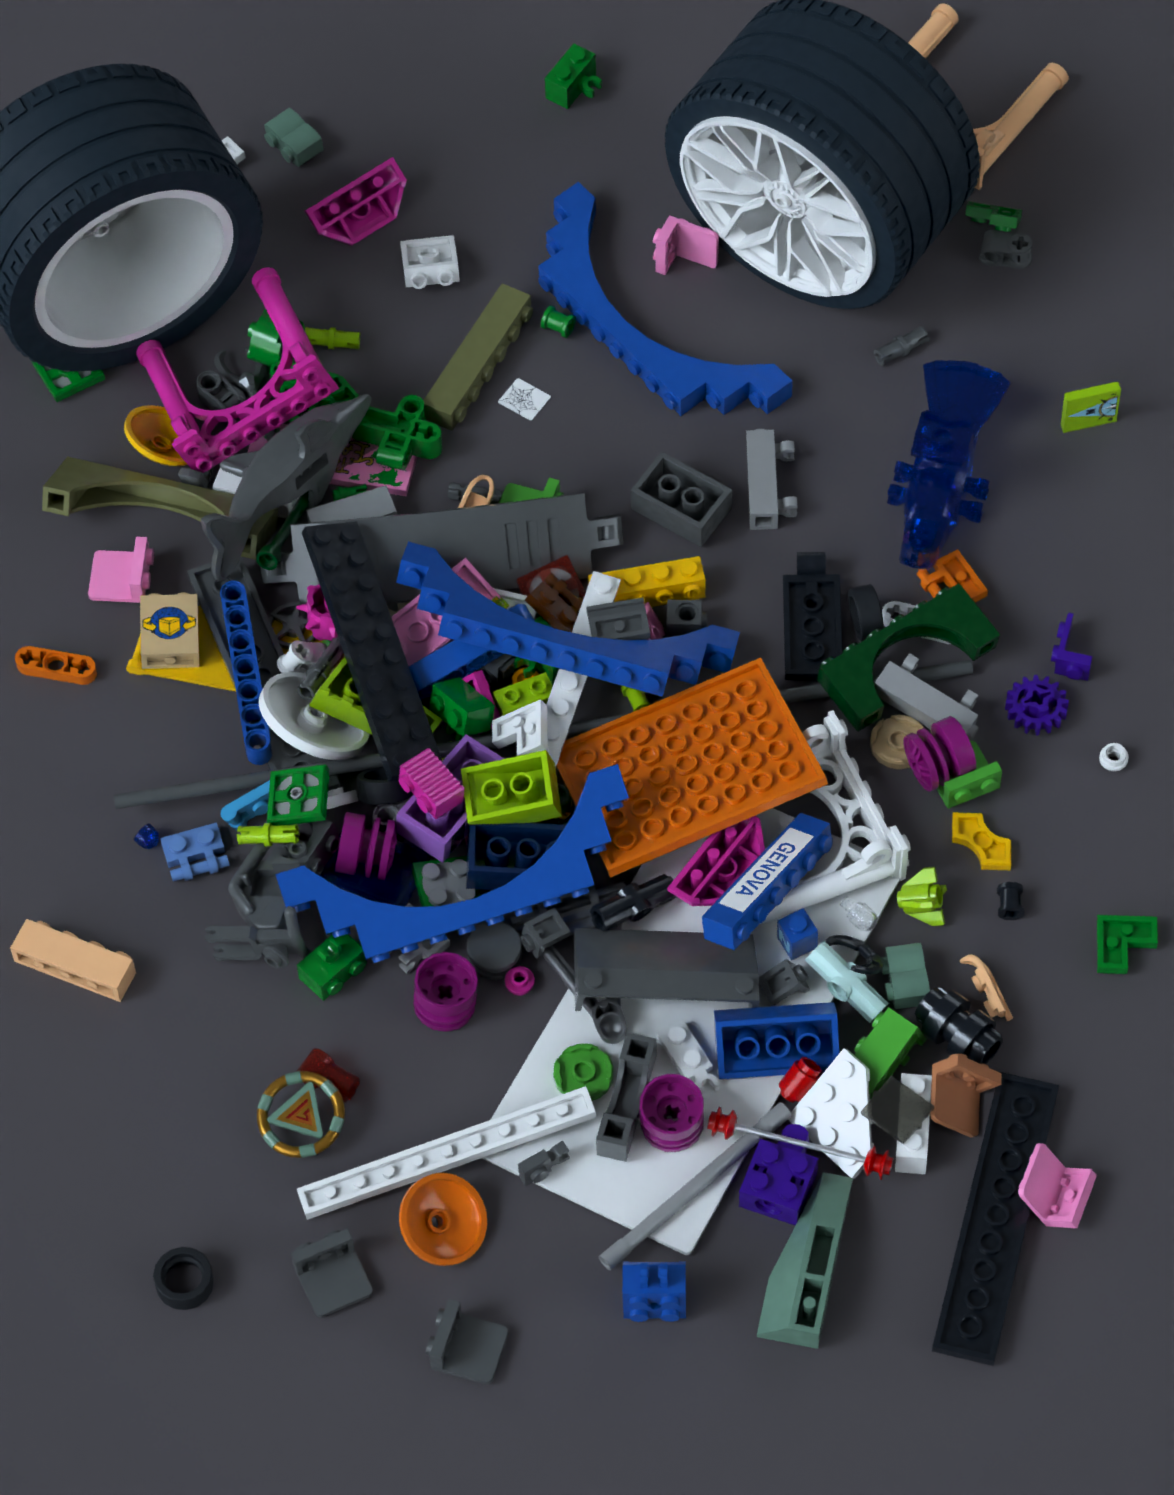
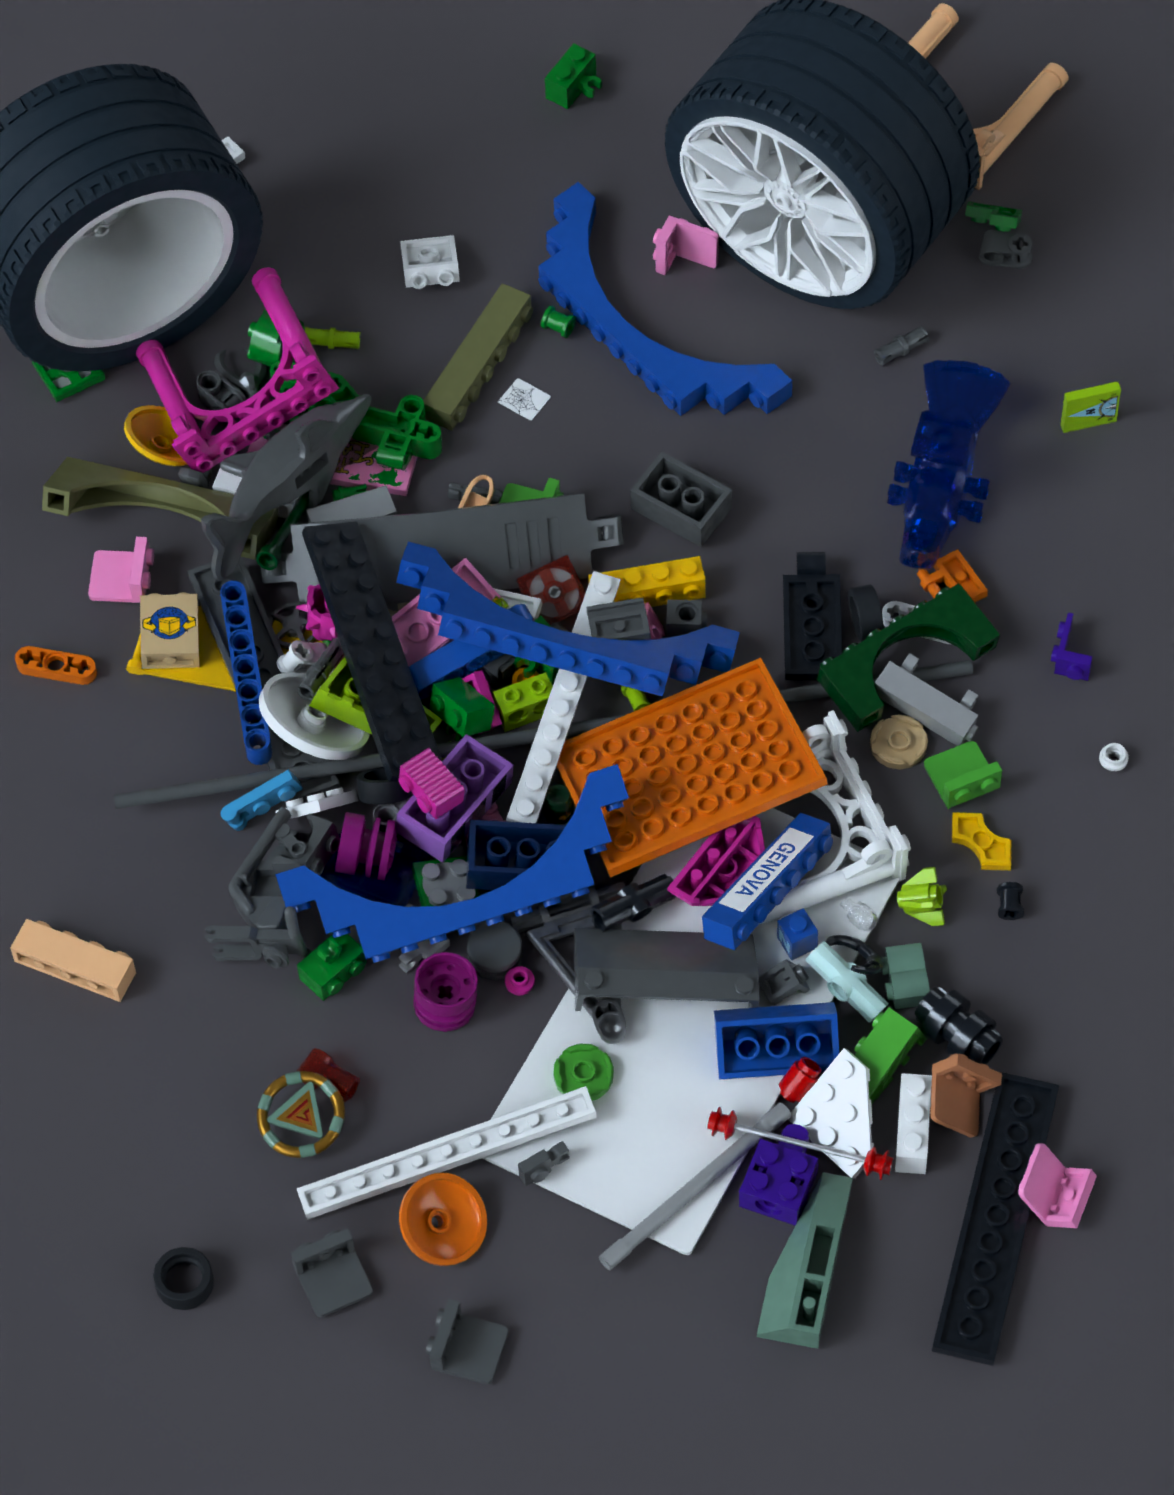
clear blue hinge [134,823,159,849] -> none
medium blue plate [160,822,230,882] -> none
lime pin [237,823,299,846] -> none
sand green brick [264,108,324,167] -> none
green piece [267,764,330,826] -> none
dark pink wedge [304,157,407,246] -> none
lime slope [461,750,562,825] -> none
white plate [492,699,548,756] -> none
dark grey bracket [521,908,570,959] -> none
reddish brown plate [525,573,583,633] -> none
dark grey arch [596,1032,657,1162] -> none
blue hinge [622,1261,686,1322] -> none
magenta wheel [639,1074,704,1152] -> none
white plate [656,1018,719,1098] -> none
light grey brick [746,429,797,530] -> none
clear smoke piece [861,1076,934,1145] -> none
magenta wheel [903,716,977,792] -> none
light nougat piece [960,954,1013,1021] -> none
dark purple gear [1005,675,1069,735] -> none
green plate [1096,915,1158,974] -> none

